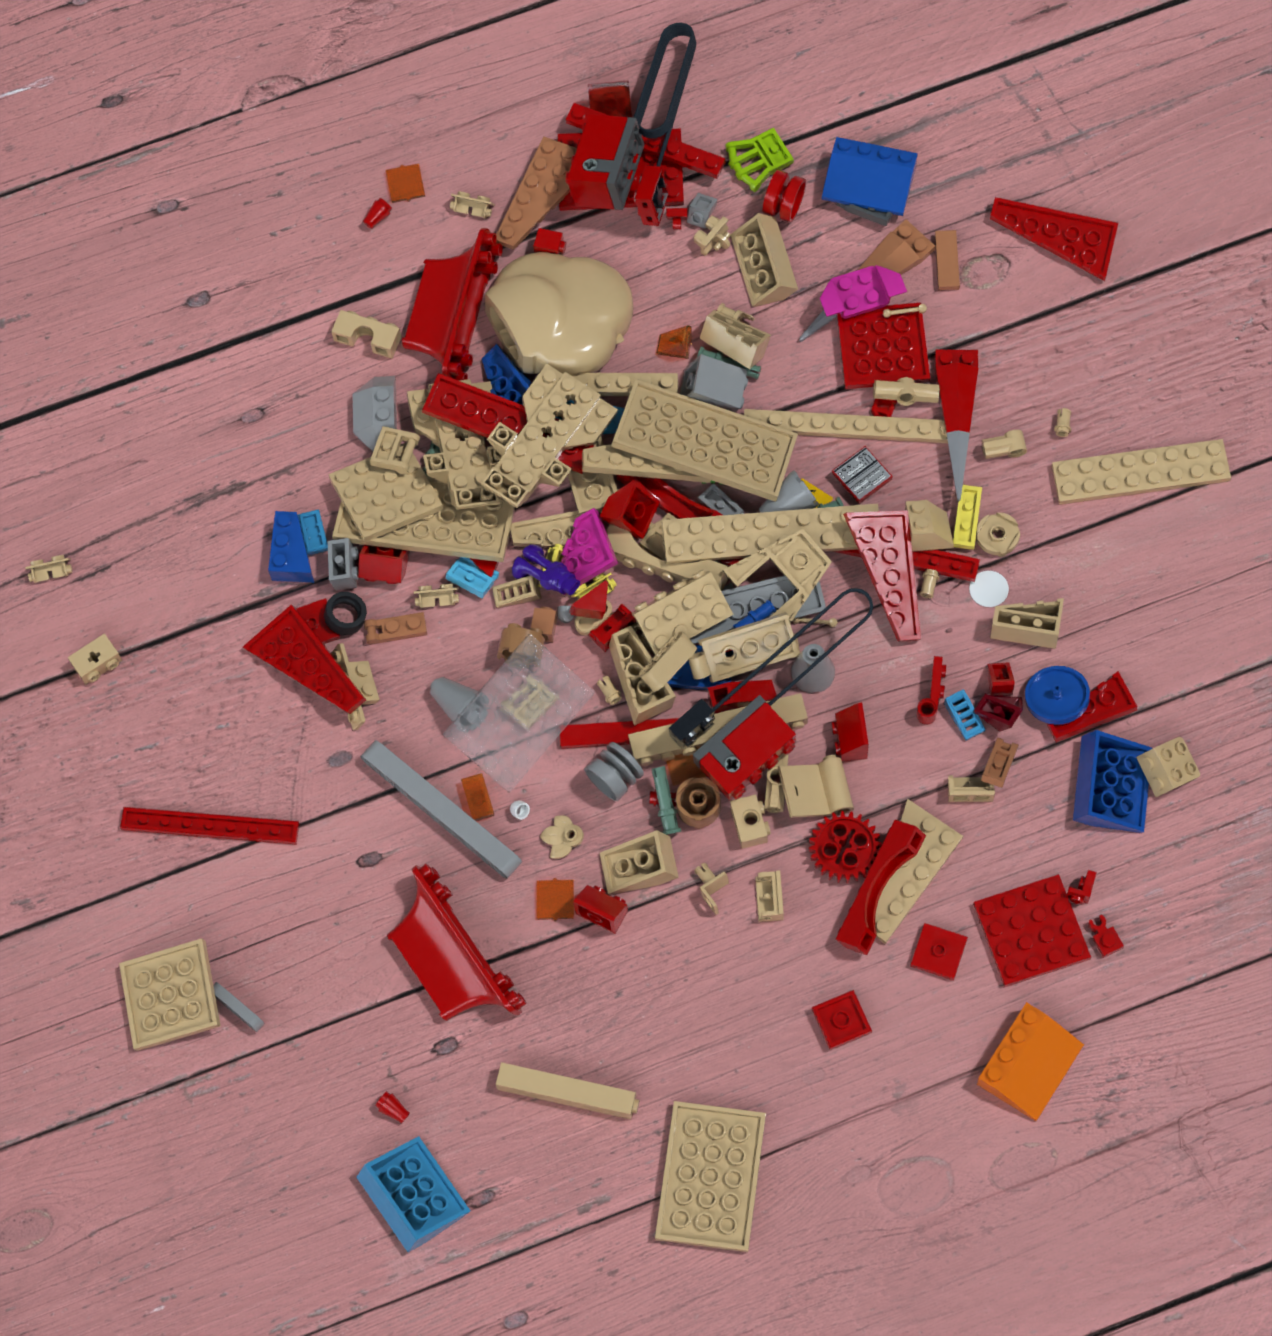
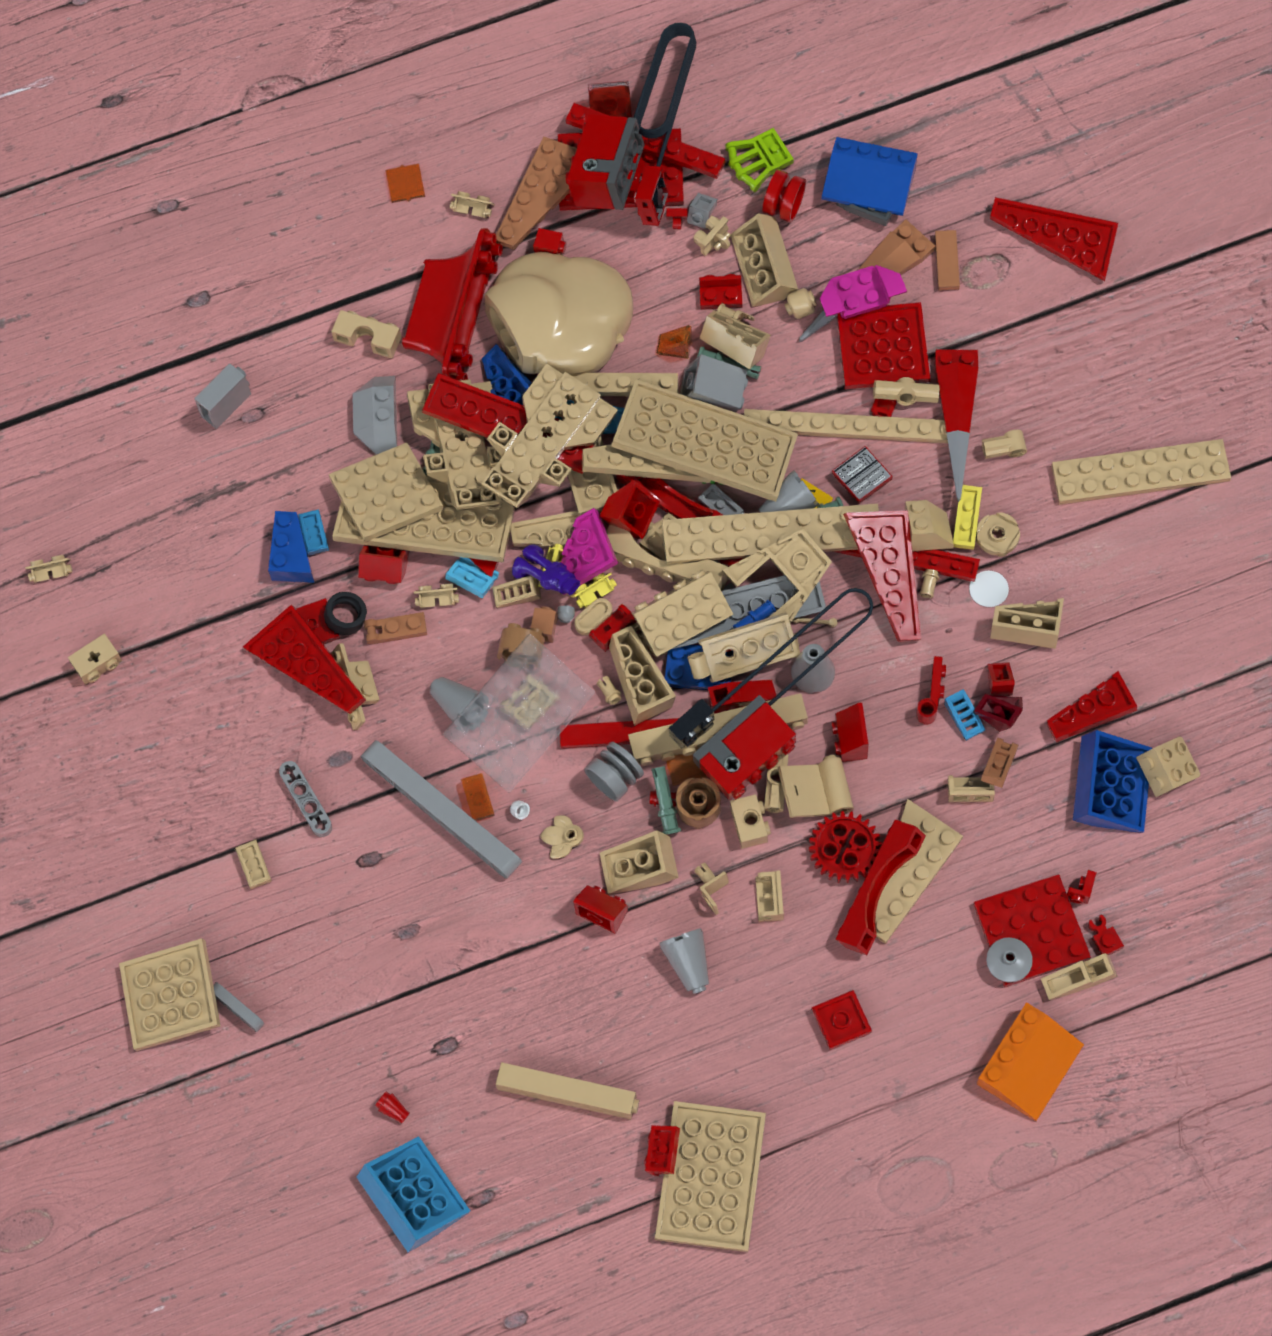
red tile [120,807,300,845] -> none
light grey brick [327,538,359,591] -> none
red cone [363,198,392,229] -> none
tan plate [370,426,420,474] -> none
red piece [387,863,527,1021] -> none
clear orange piece [537,878,574,921] -> none
red slope [569,580,608,619] -> none
tan beam [639,631,697,692] -> none
tan hinge [883,304,927,317] -> none
red plate [910,923,968,981] -> none
blue piece [1025,666,1090,725] -> none
tan pin [1054,408,1071,437] -> none
none -> light grey brick [194,363,251,429]
none -> tan plate [235,840,272,889]
none -> light grey beam [279,761,332,837]
none -> red bracket [644,1125,680,1176]
none -> light grey cone [659,929,709,994]
none -> red bracket [699,274,743,309]
none -> tan head [784,288,817,319]
none -> light grey dish [986,938,1032,983]
none -> tan slope [1041,953,1118,1000]

